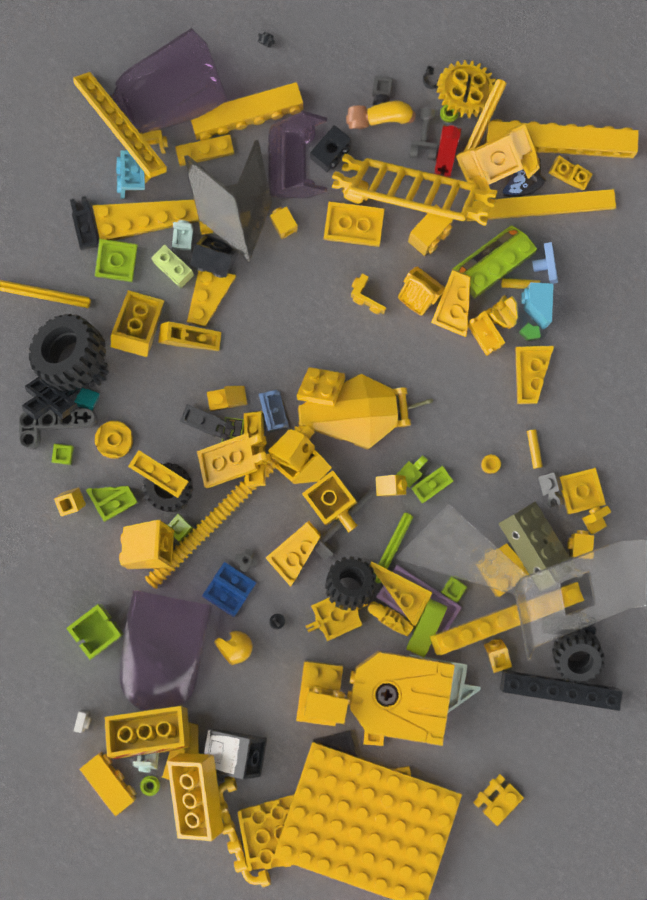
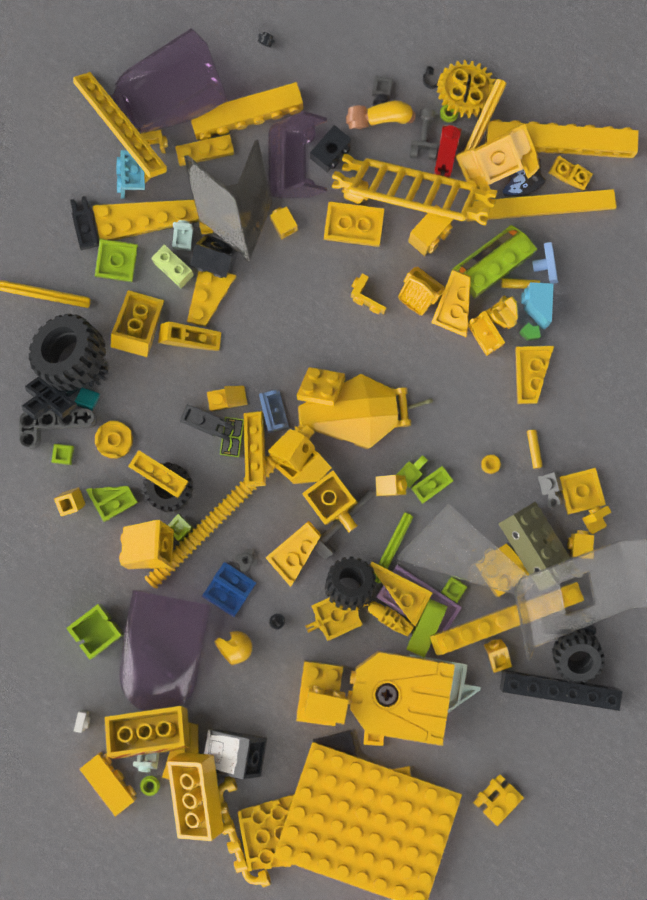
yellow tile [197,433,271,488] -> none

